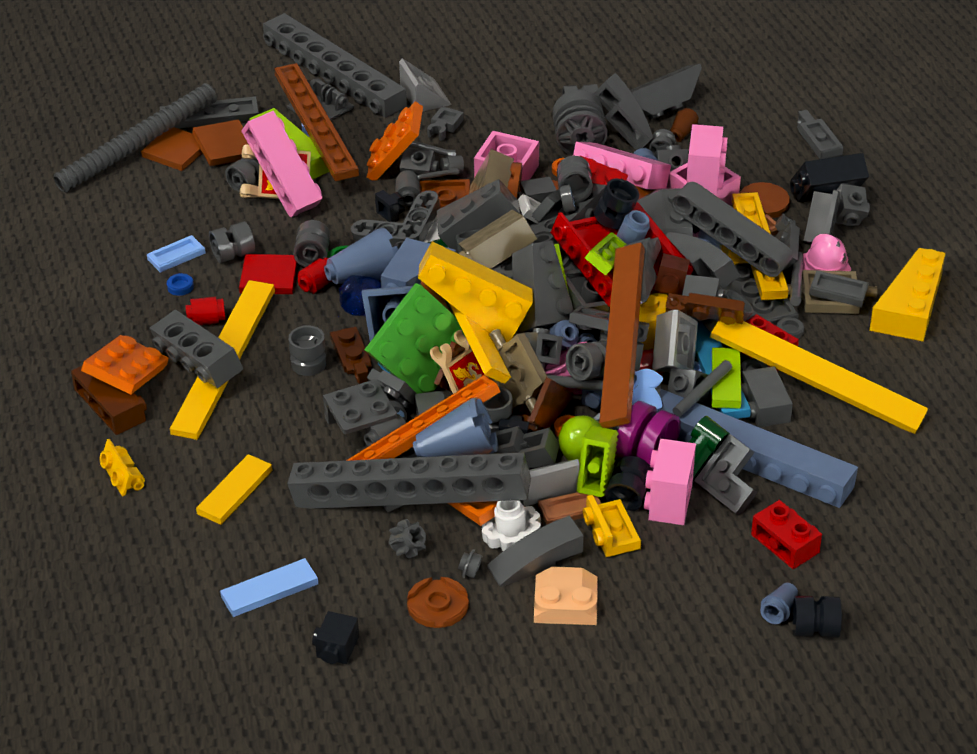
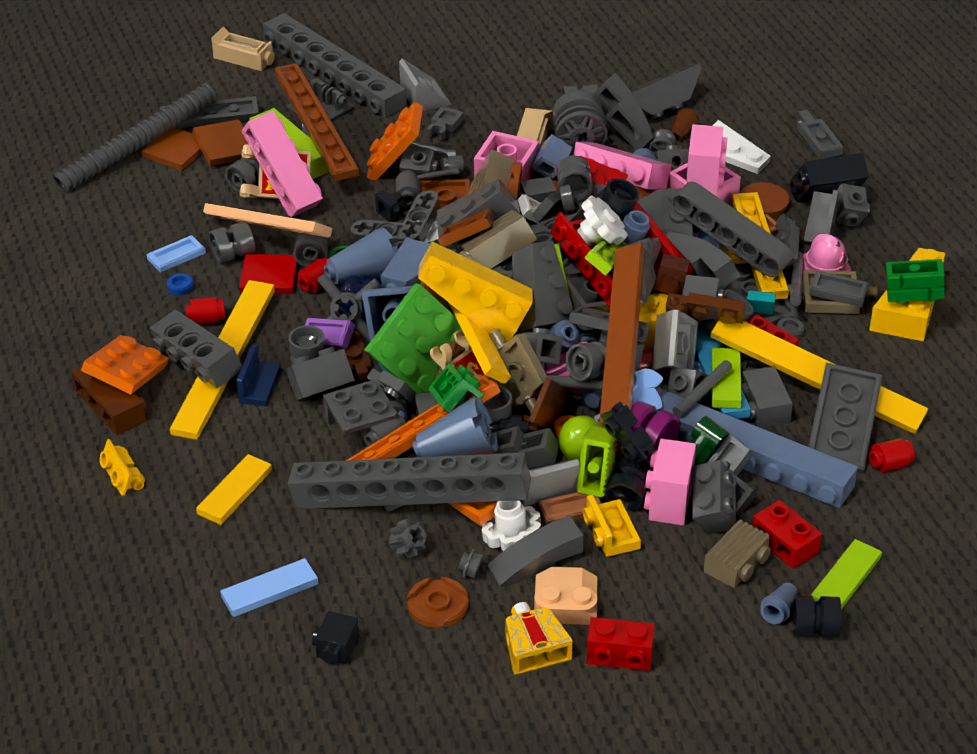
none -> light nougat tile [203,203,333,238]
none -> tan window [211,27,275,71]
none -> dark blue panel [237,345,281,407]
none -> dark grey brick [286,347,355,400]
none -> medium lavender tile [305,318,355,350]
none -> dark grey bar [317,273,381,343]
none -> green bracket [428,362,484,413]
none -> dark orange tile [438,208,496,247]
none -> yellow torso [505,602,572,675]
none -> tan window [517,108,553,149]
none -> sand blue brick [531,134,573,180]
none -> white plant [577,195,628,246]
none -> red brick [586,617,655,671]
none -> black hinge [600,401,656,463]
none -> dark grey brick [693,460,736,533]
none -> dark tan brick [704,519,771,588]
none -> white wing [713,120,771,174]
none -> teal tile [747,291,776,315]
none -> dark grey tile [808,362,882,473]
none -> lime tile [811,539,882,609]
none -> red brick [869,438,915,473]
none -> green brick [886,259,944,304]

